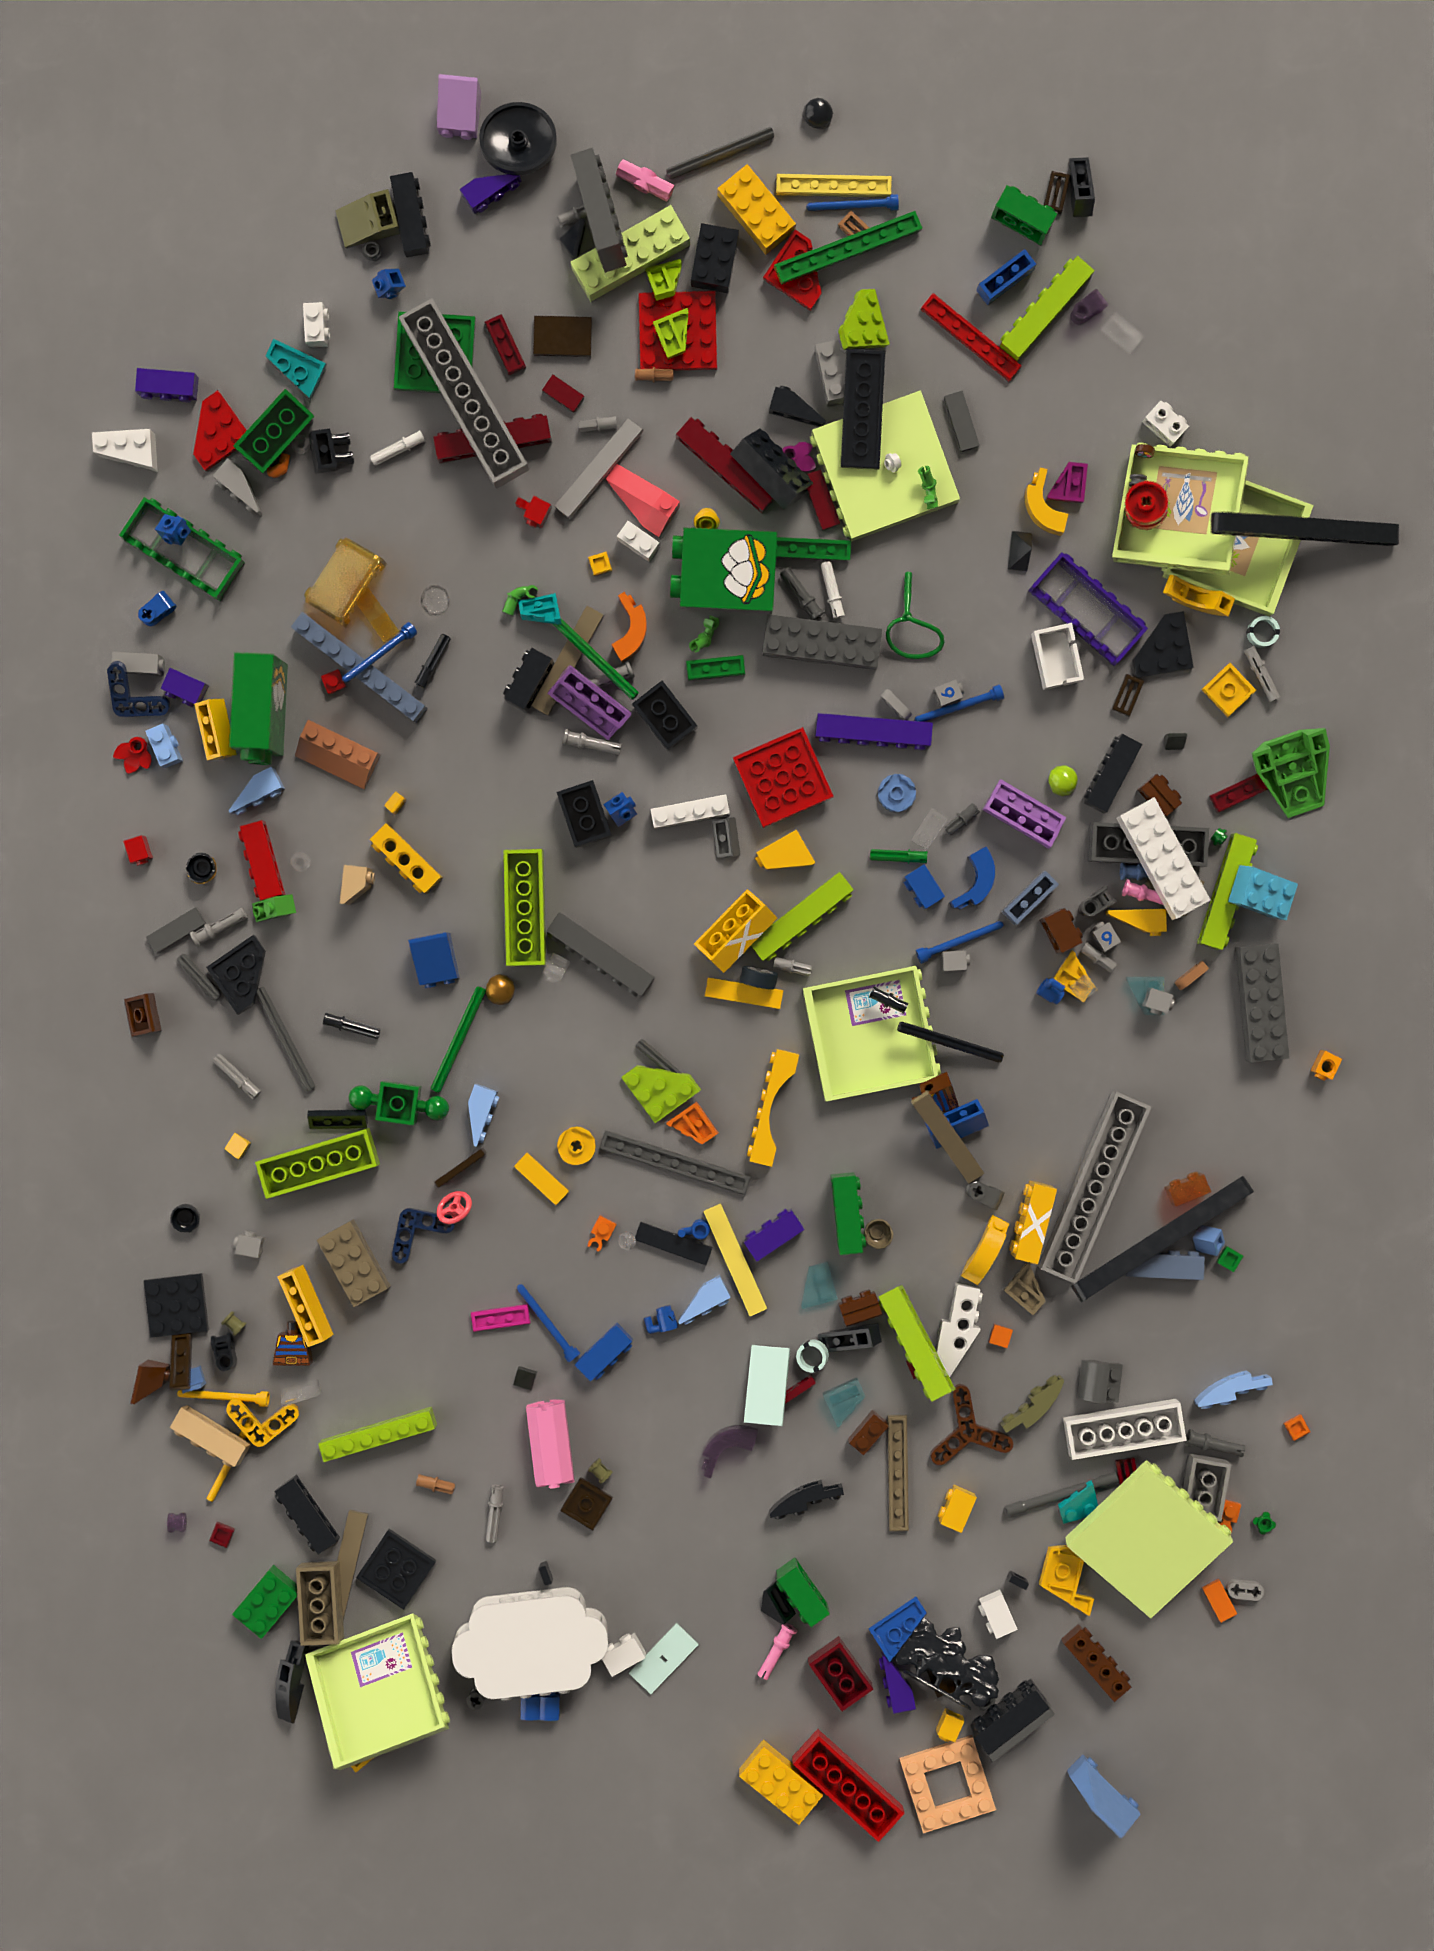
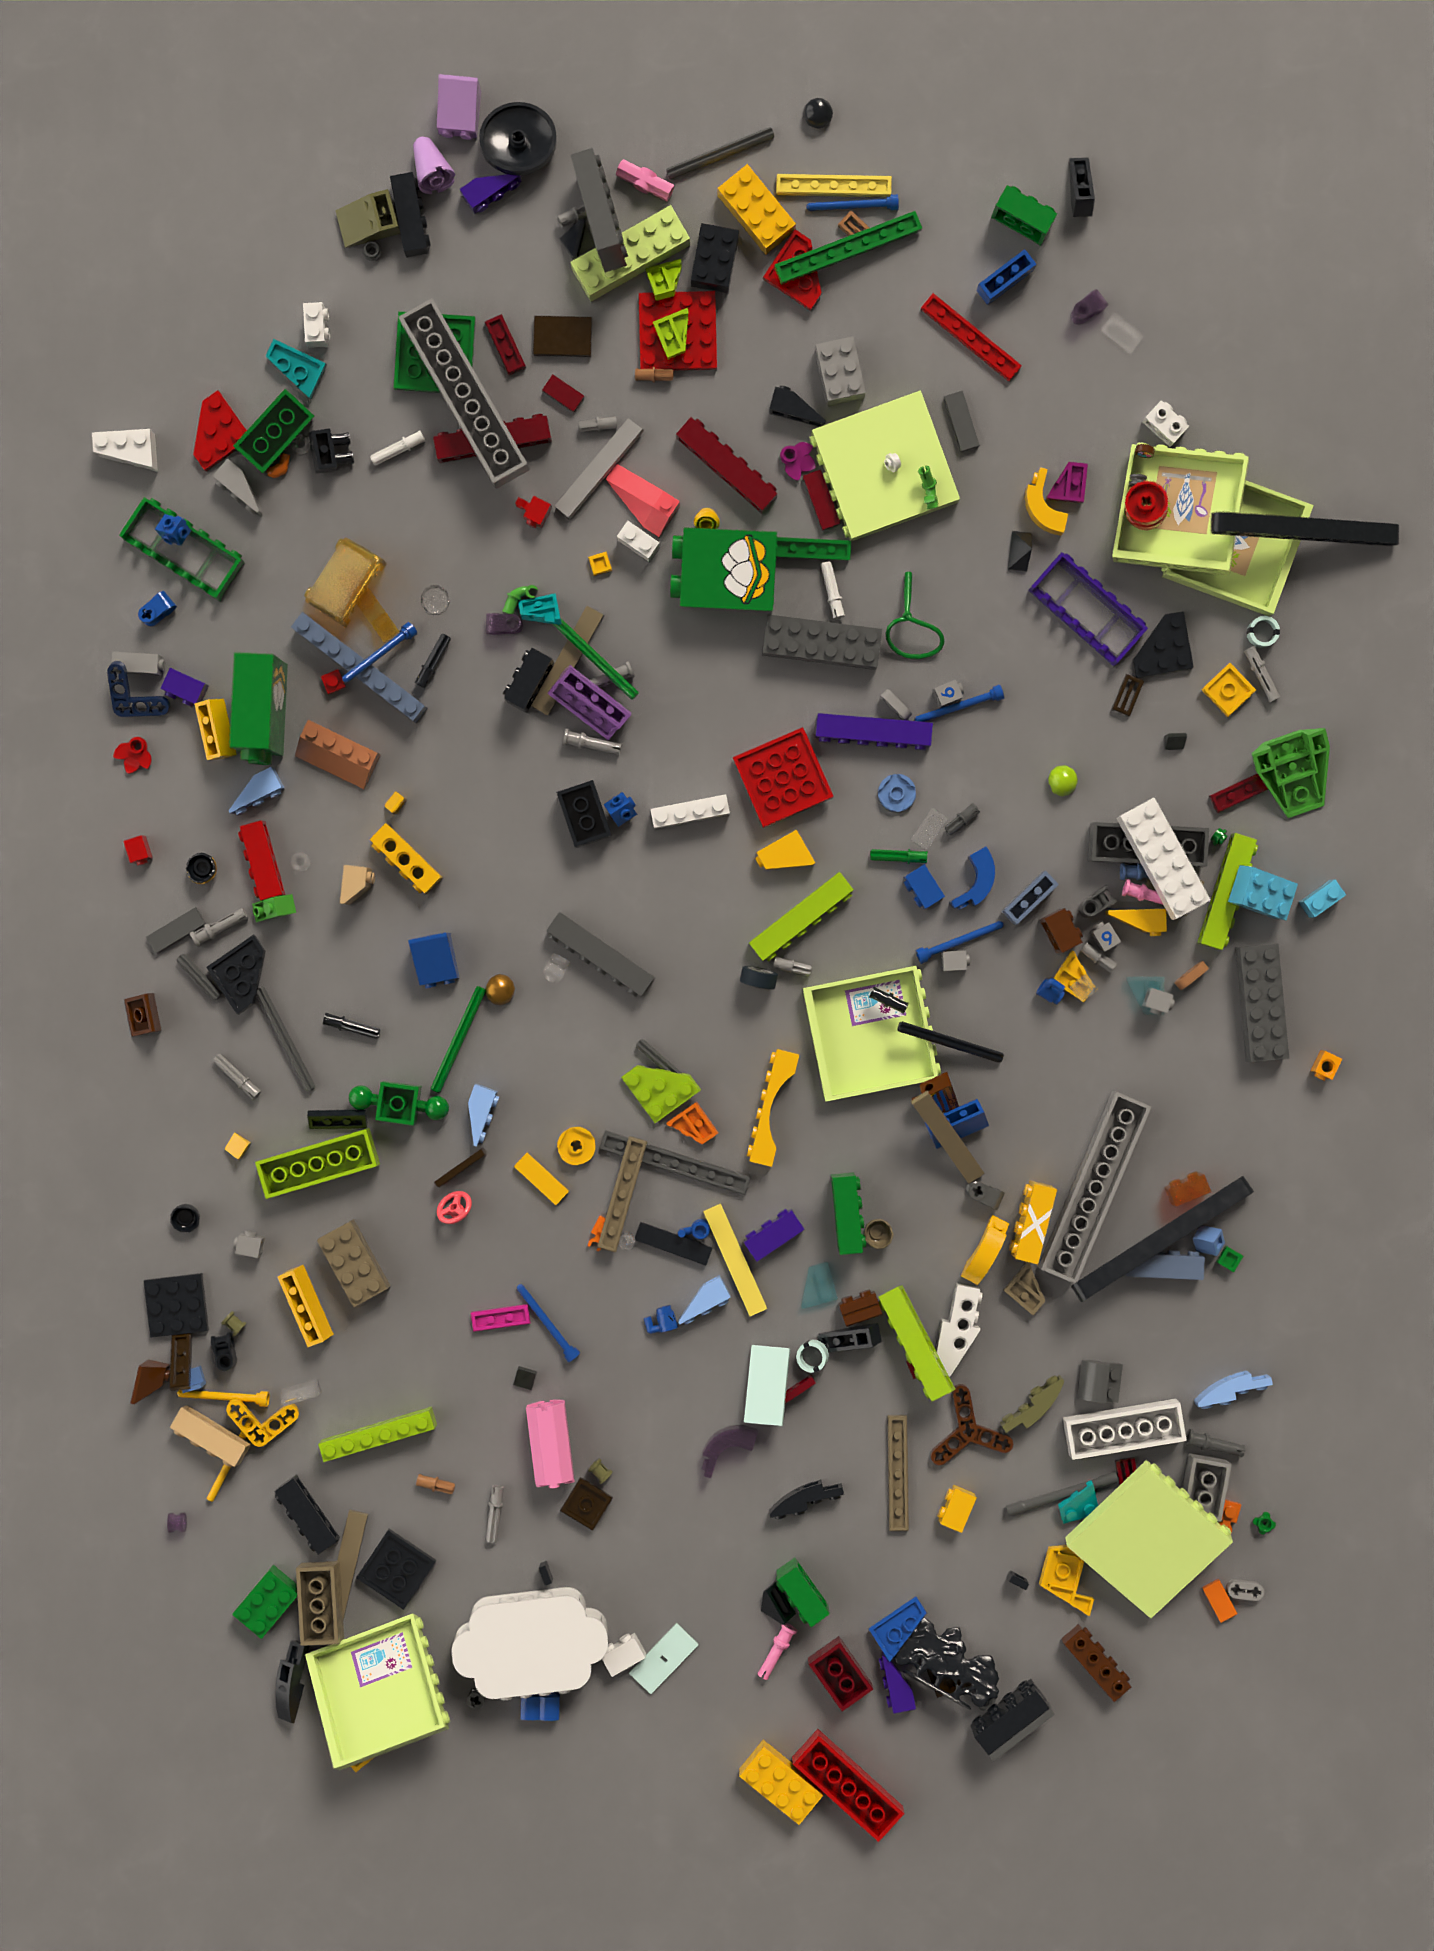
dark purple brick [135,368,199,403] -> none
light blue brick [145,724,183,768] -> none
dark red tile [209,1522,235,1548] -> none
torso [273,1321,313,1366] -> none
blue brick [372,269,406,299] -> none
dark blue beam [392,1208,455,1263] -> none
lime brick [503,849,546,966] -> none
blue brick [575,1323,633,1382] -> none
orange arch [611,592,647,663] -> none
black brick [632,681,698,751] -> none
green tile [686,655,745,681] -> none
bright green piece [689,615,720,653] -> none
yellow brick [694,889,777,973] -> none
yellow tile [705,977,783,1009] -> none
dark grey slope [712,818,740,858] -> none
black brick [730,428,813,509] -> none
dark grey pin [780,567,825,620] -> none
clear light blue wing [822,1377,865,1427] -> none
lime plate [838,289,890,350] -> none
black tile [840,349,885,470] -> none
reddish brown brick [848,1410,889,1456] -> none
light nougat plate [899,1735,996,1833] -> none
yellow brick [936,1708,964,1742] -> none
white brick [978,1590,1018,1639] -> none
medium lavender brick [983,779,1066,849] -> none
orange tile [988,1324,1013,1348] -> none
lime brick [1000,255,1095,361] -> none
white piece [1031,623,1084,690] -> none
dark brown tile [1044,171,1070,214] -> none
medium blue wedge [1067,1754,1141,1838] -> none
black brick [1083,734,1143,814] -> none
reddish brown brick [1137,774,1182,817] -> none
yellow arch [1163,575,1235,617] -> none
orange tile [1283,1414,1310,1441] -> none
none -> lavender cone [413,137,455,194]
none -> clear purple piece [486,613,523,635]
none -> dark tan tile [597,1136,648,1253]
none -> medium azure brick [1298,879,1346,918]

